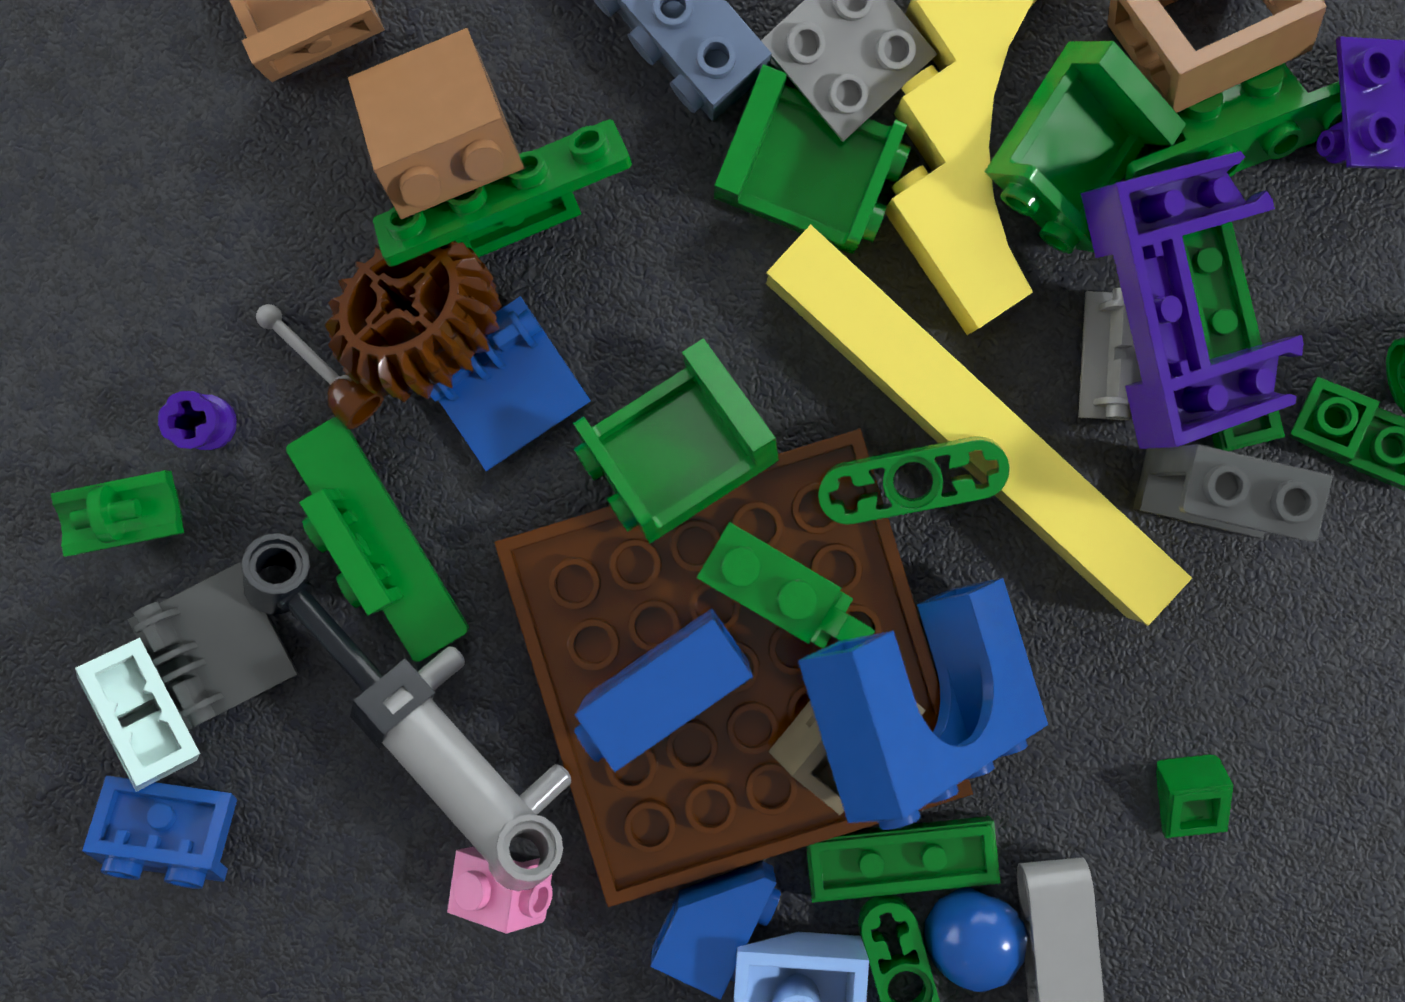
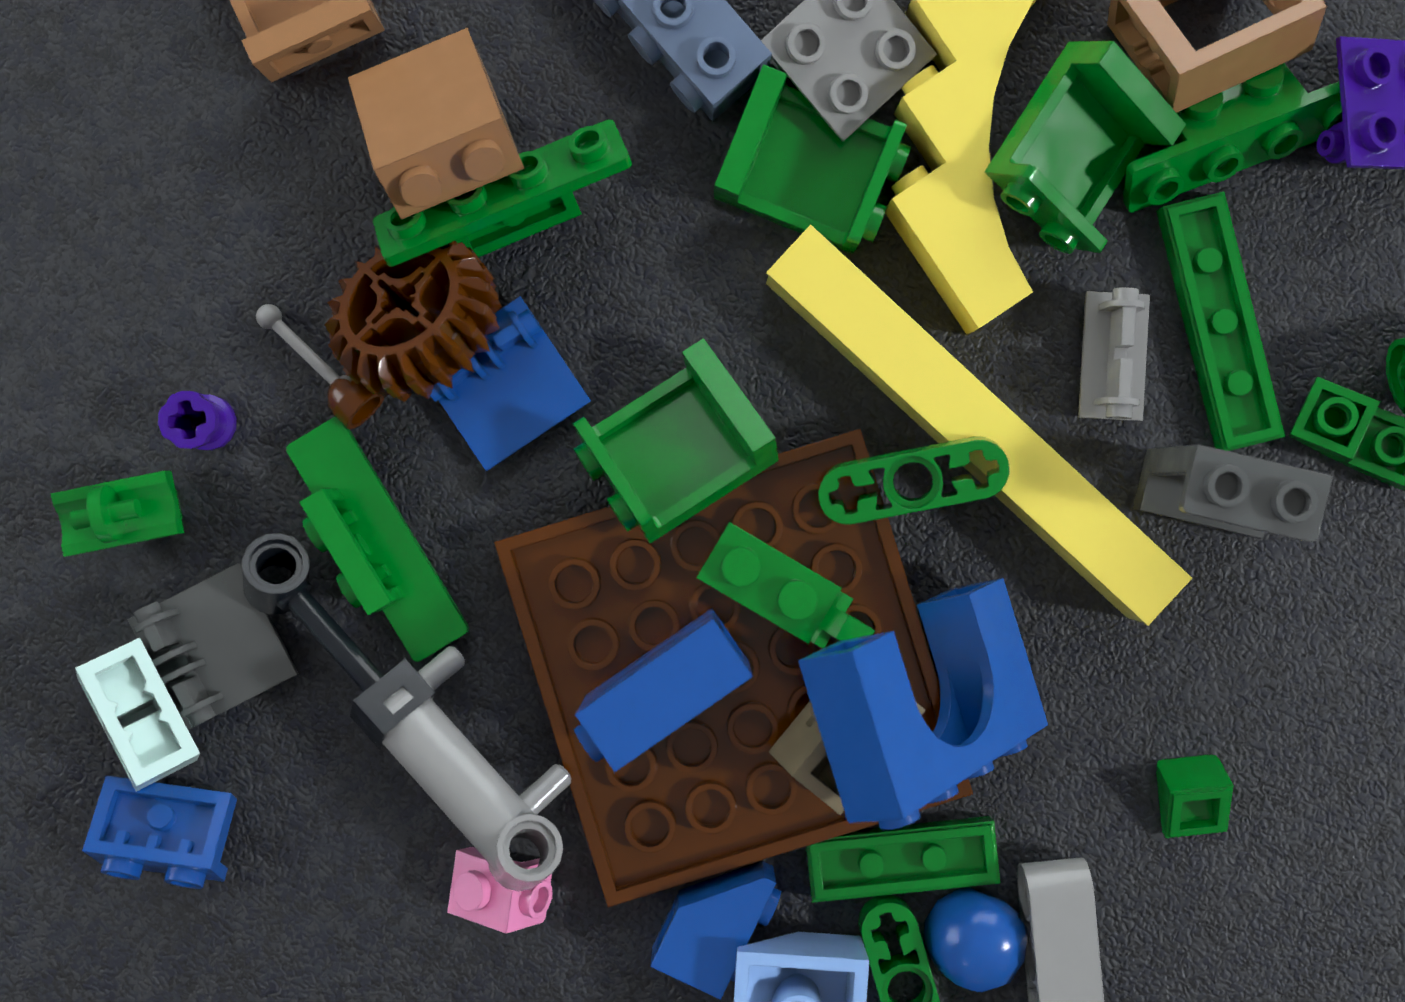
dark purple wedge [1081,151,1304,449] -> none

